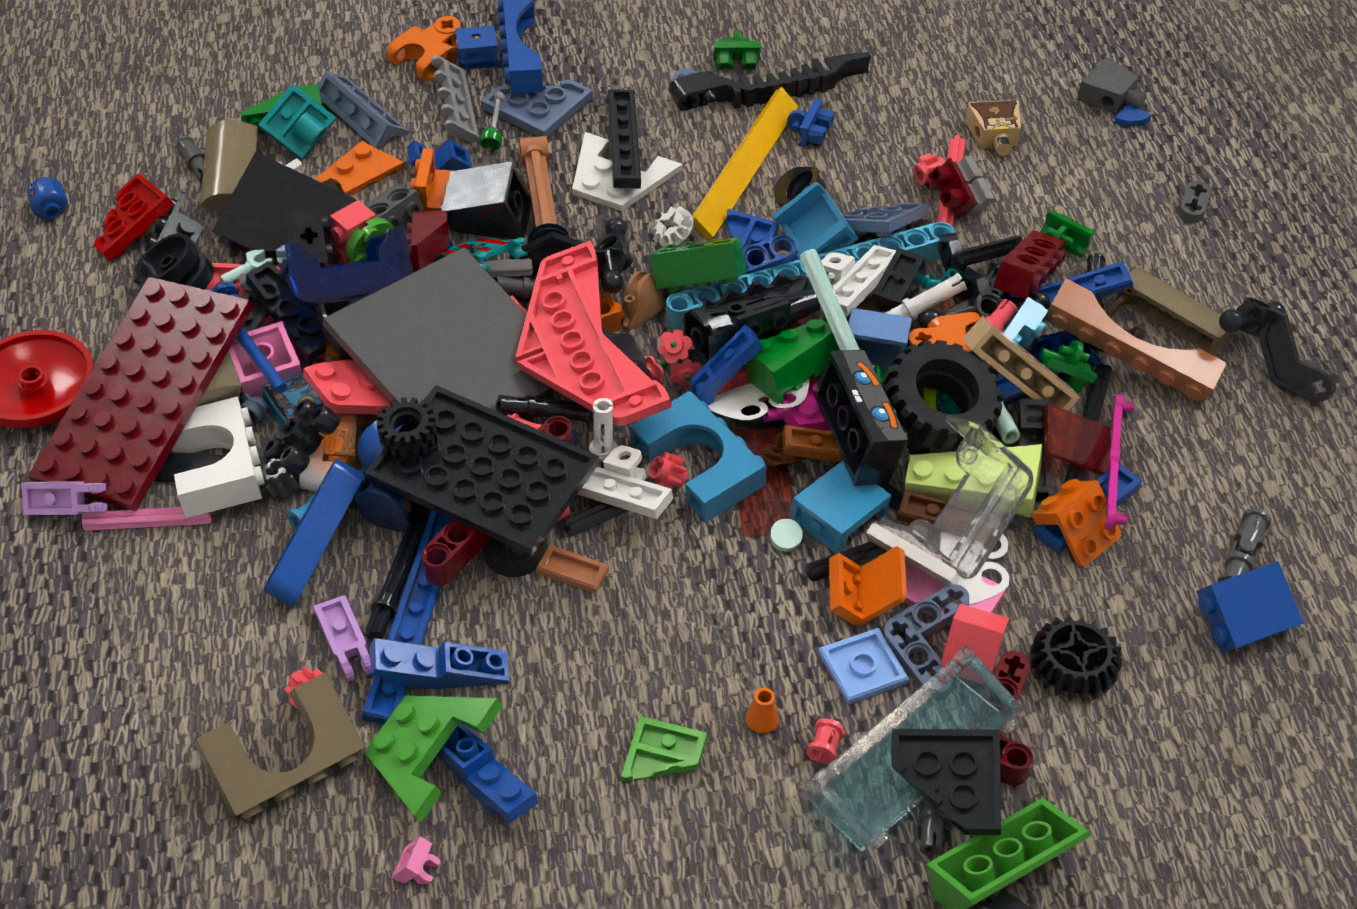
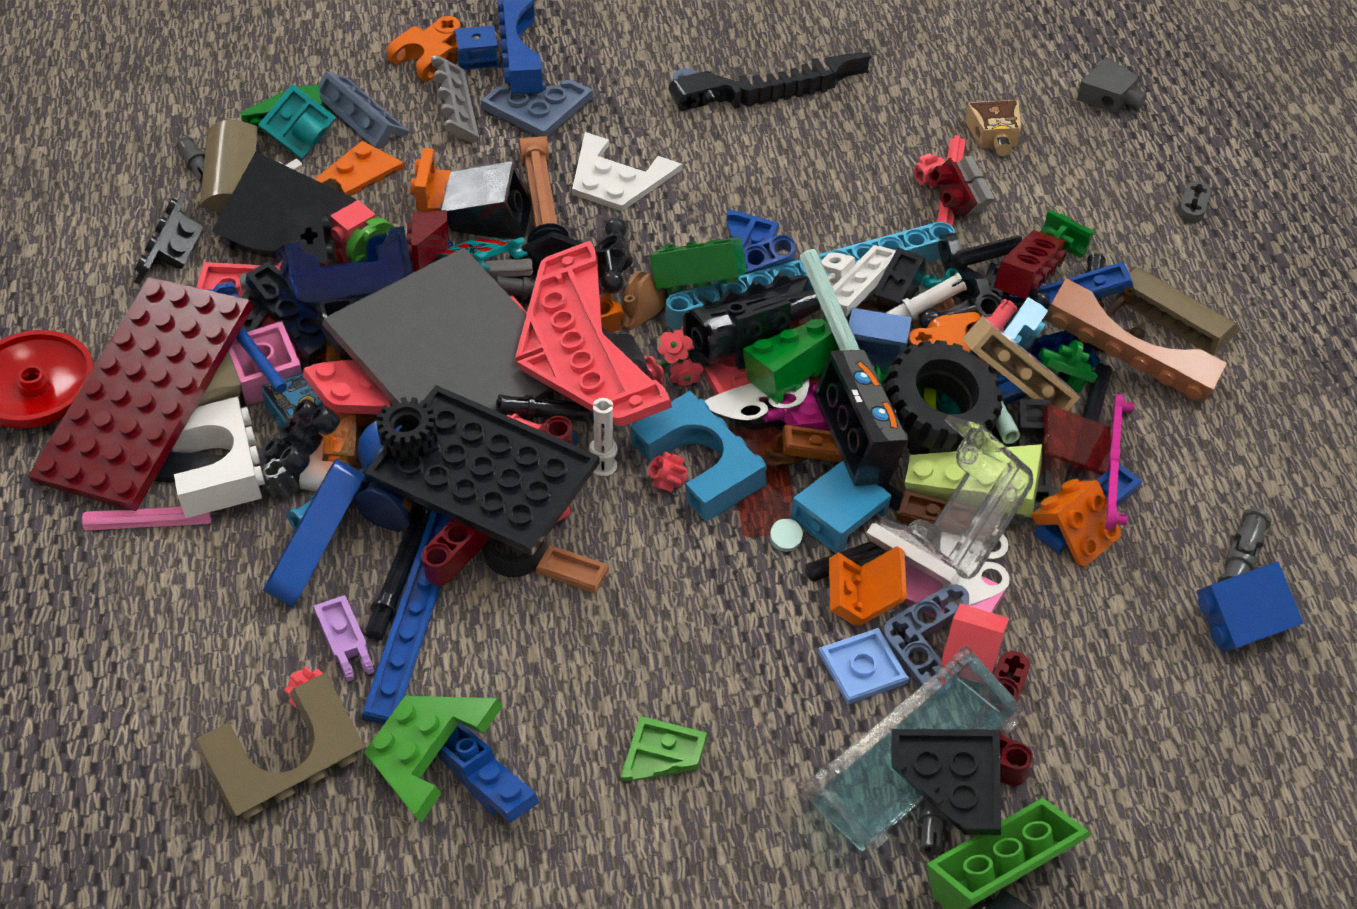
lavender hinge [21,481,107,515] -> none
blue head [27,177,68,219] -> none
red plate [94,173,174,261] -> none
black wheel [136,233,214,290] -> none
light aqua bar [219,249,273,284] -> none
sand blue plate [241,393,271,423] -> none
dark grey brick [365,184,424,232] -> none
blue slope [370,638,509,689] -> none
bright pink tile [391,836,441,884] -> none
blue slope [407,139,473,171] -> none
green hinge [479,91,505,149] -> none
black axle [563,502,629,536] -> none
white plate [577,445,674,519] -> none
black tile [608,89,641,189] -> none
white gear [651,206,693,247] -> none
blue plate [689,324,763,405] -> none
yellow tile [692,87,799,239] -> none
green hips [713,30,761,69] -> none
orange cone [745,688,780,733] -> none
dark azure panel [773,182,859,259] -> none
black piece [774,167,826,205] -> none
blue hips [787,98,834,147] -> none
coral bush [806,718,846,765] -> none
sand blue plate [842,203,929,237] -> none
black gear [1030,615,1122,702] -> none
blue tile [1114,104,1152,126] -> none
black piece [1219,297,1336,403] -> none

